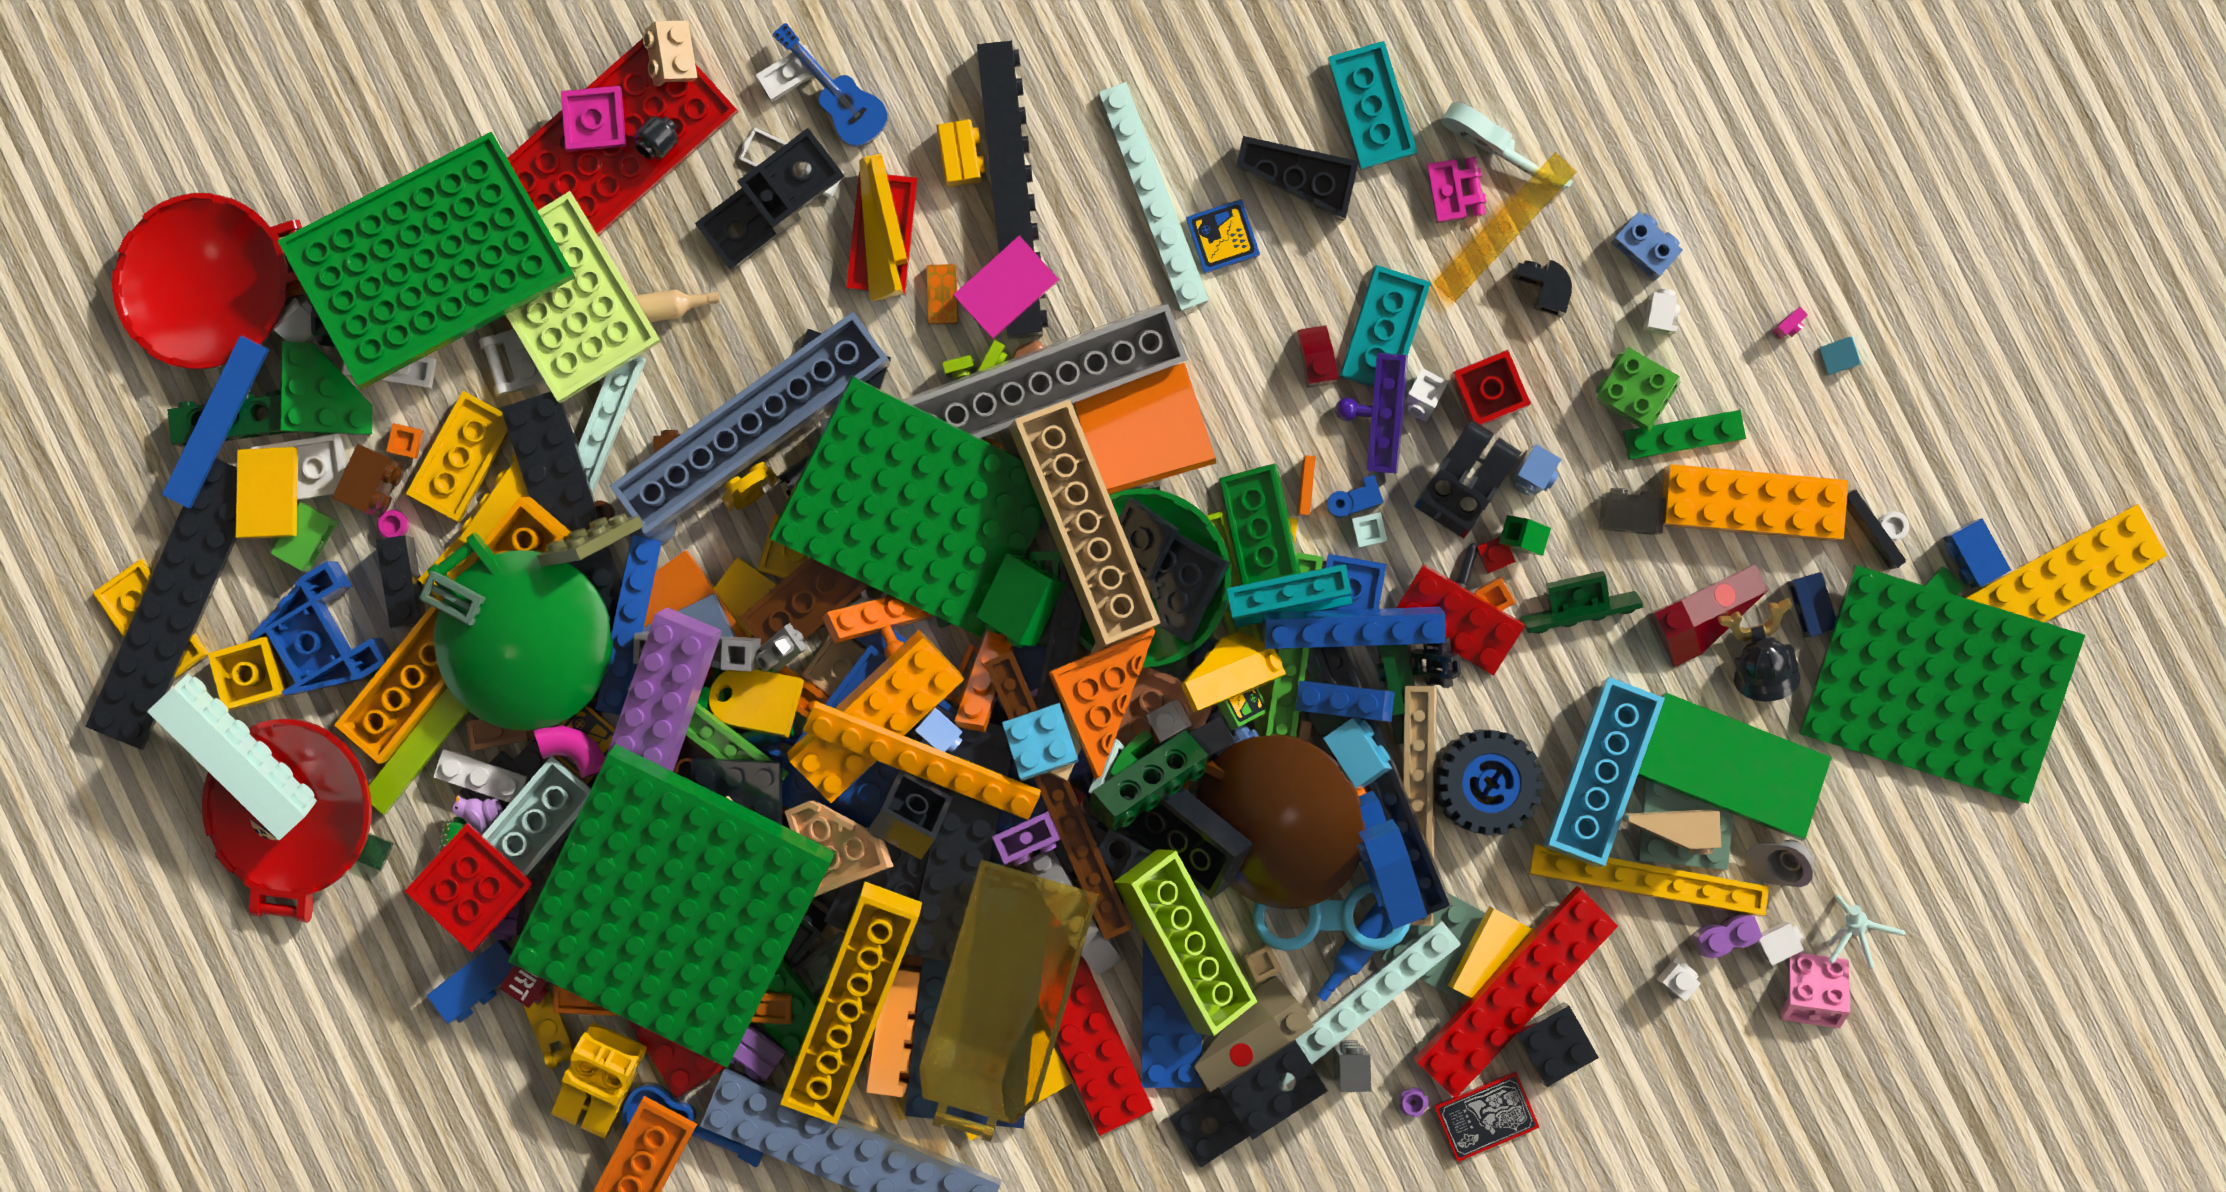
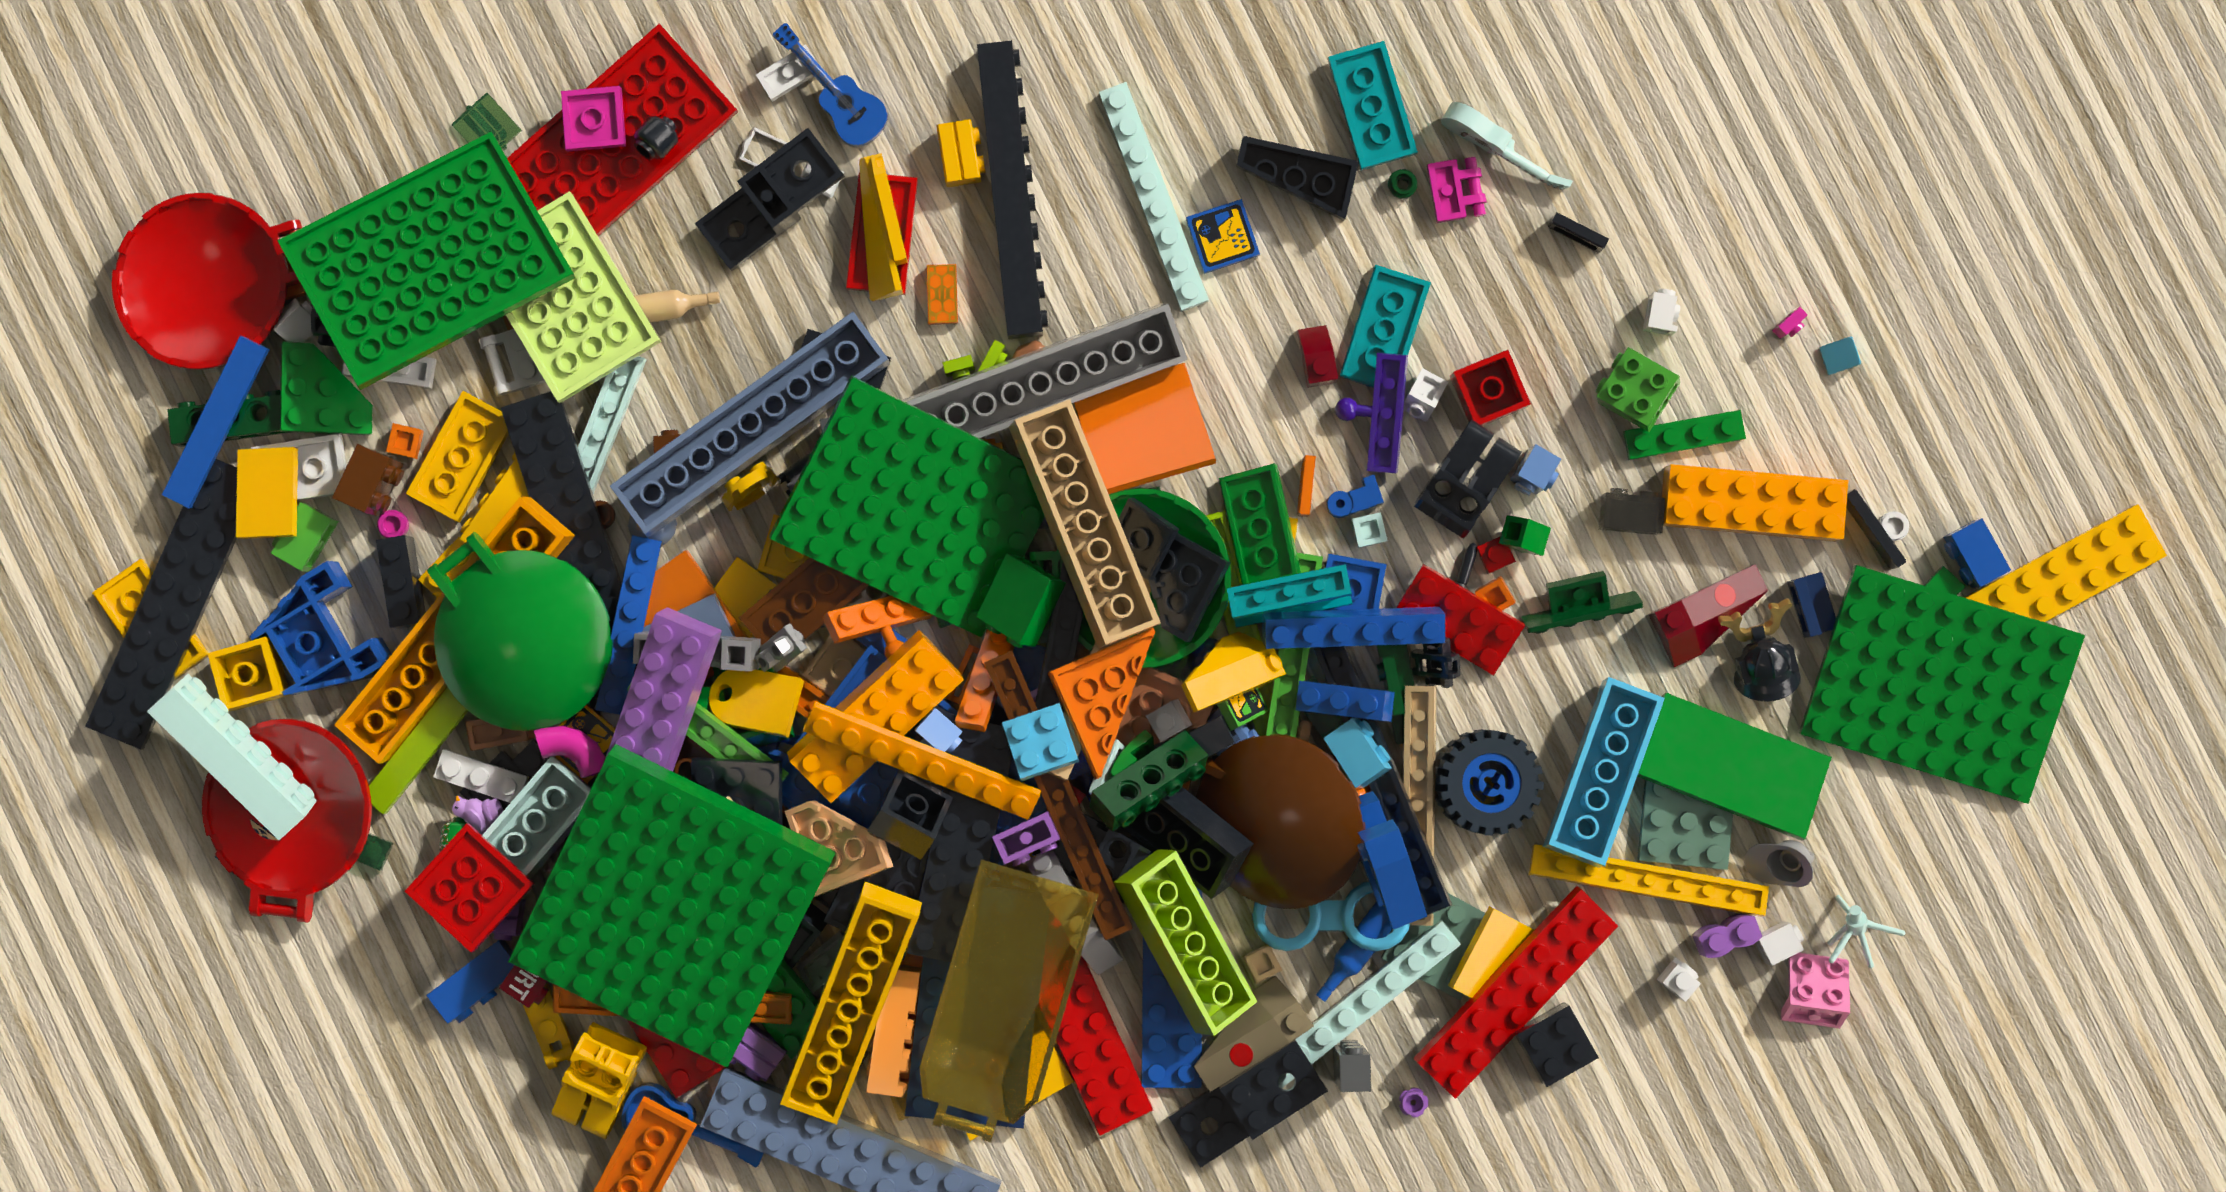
sand green tile [419,571,485,625] -> none
olive plate [537,514,644,567] -> none
tan bracket [643,21,697,86] -> none
dark pink tile [953,236,1059,340] -> none
clear yellow tile [1433,152,1577,303] -> none
tile [1433,1071,1540,1162] -> none
black brick [1512,260,1572,317] -> none
medium blue brick [1611,211,1683,281] -> none
tan slope [1621,810,1722,854] -> none
none -> clear green piece [451,92,522,150]
none -> dark green plate [1388,169,1417,199]
none -> black tile [1548,212,1609,253]

